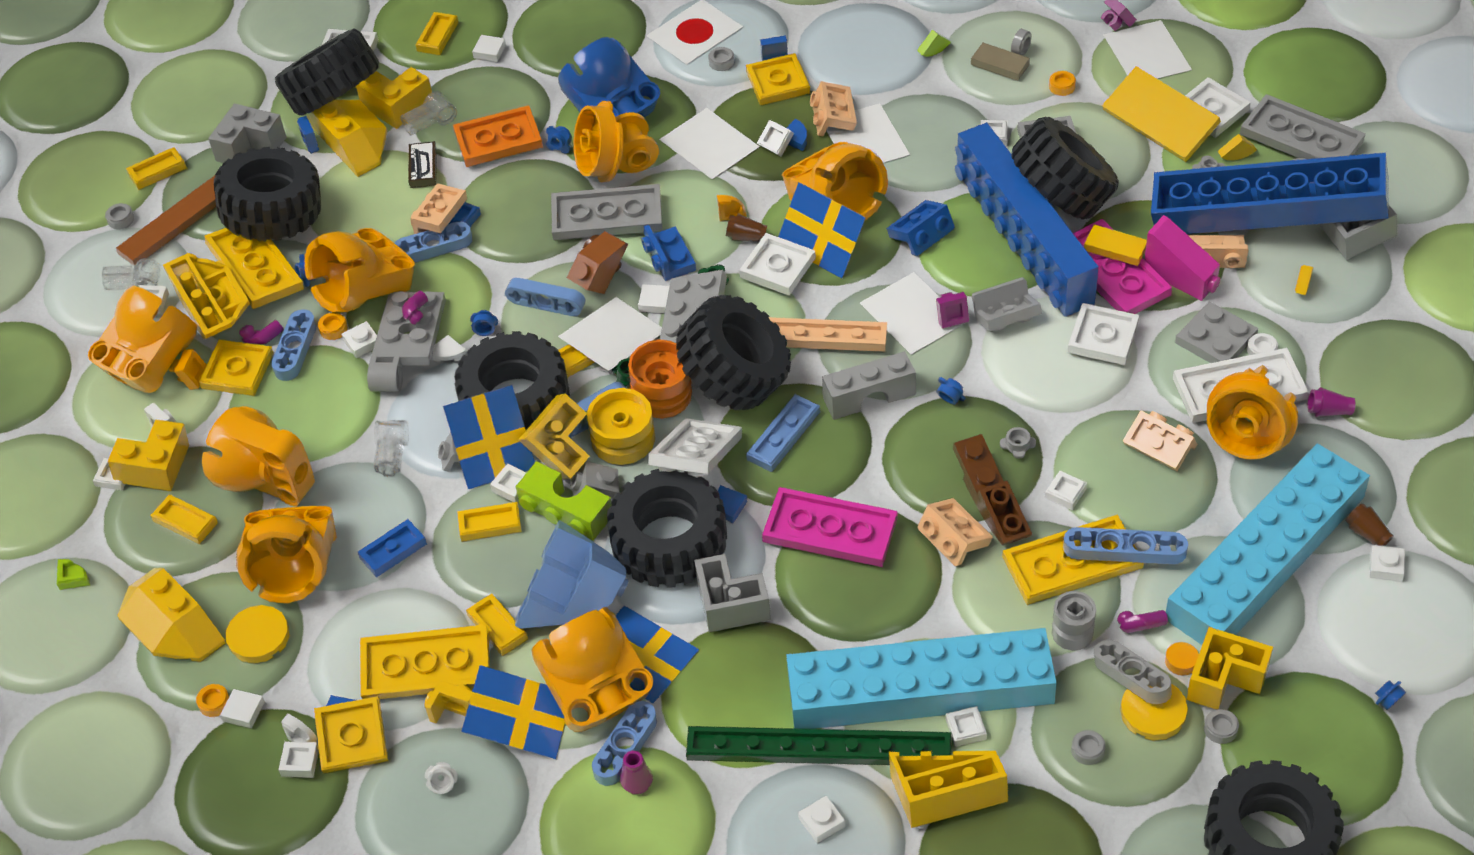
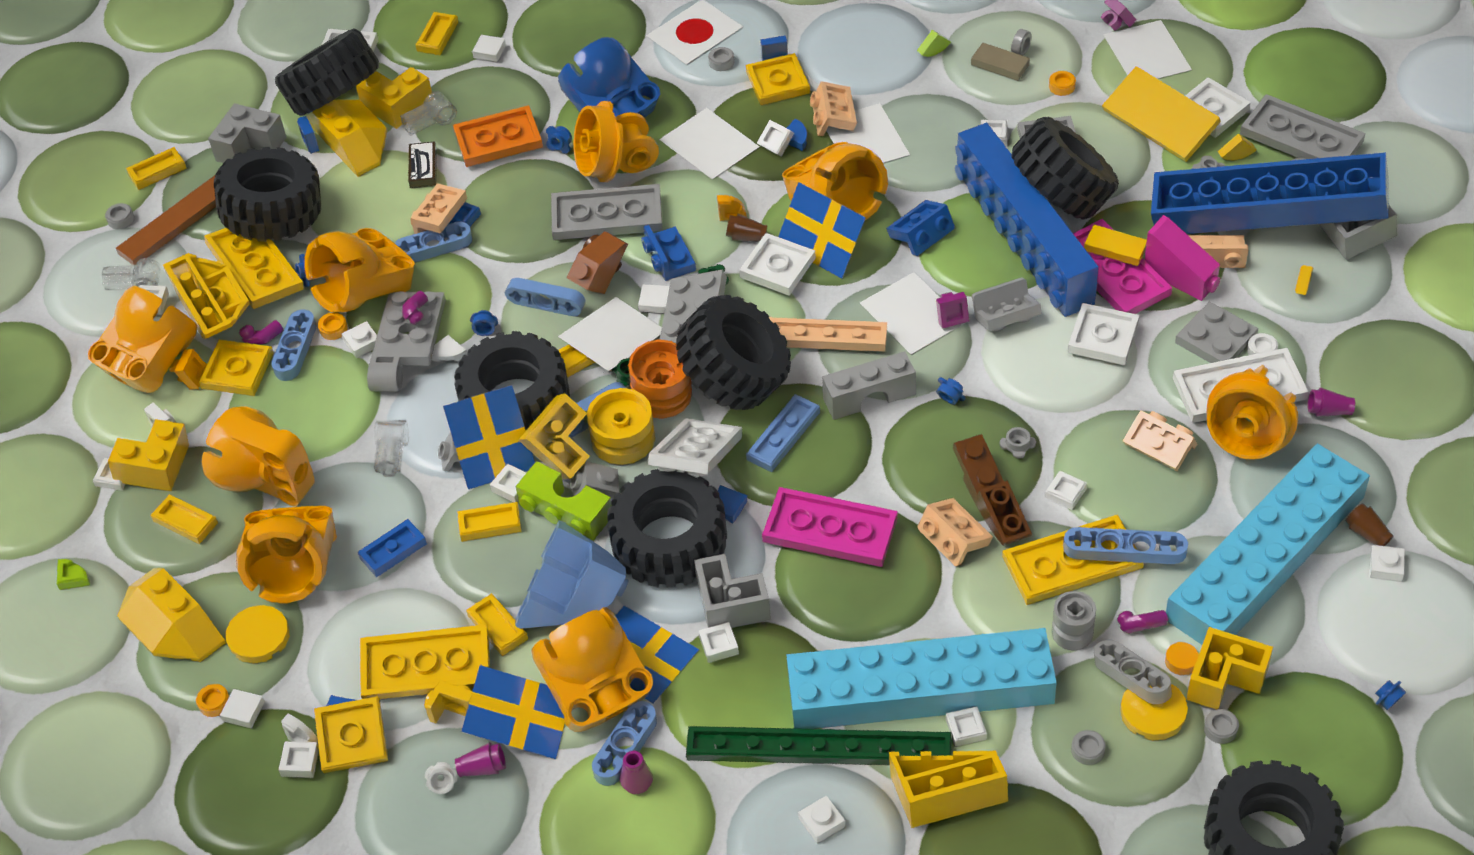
none -> magenta cone [455,742,506,777]
none -> white plate [699,622,739,663]

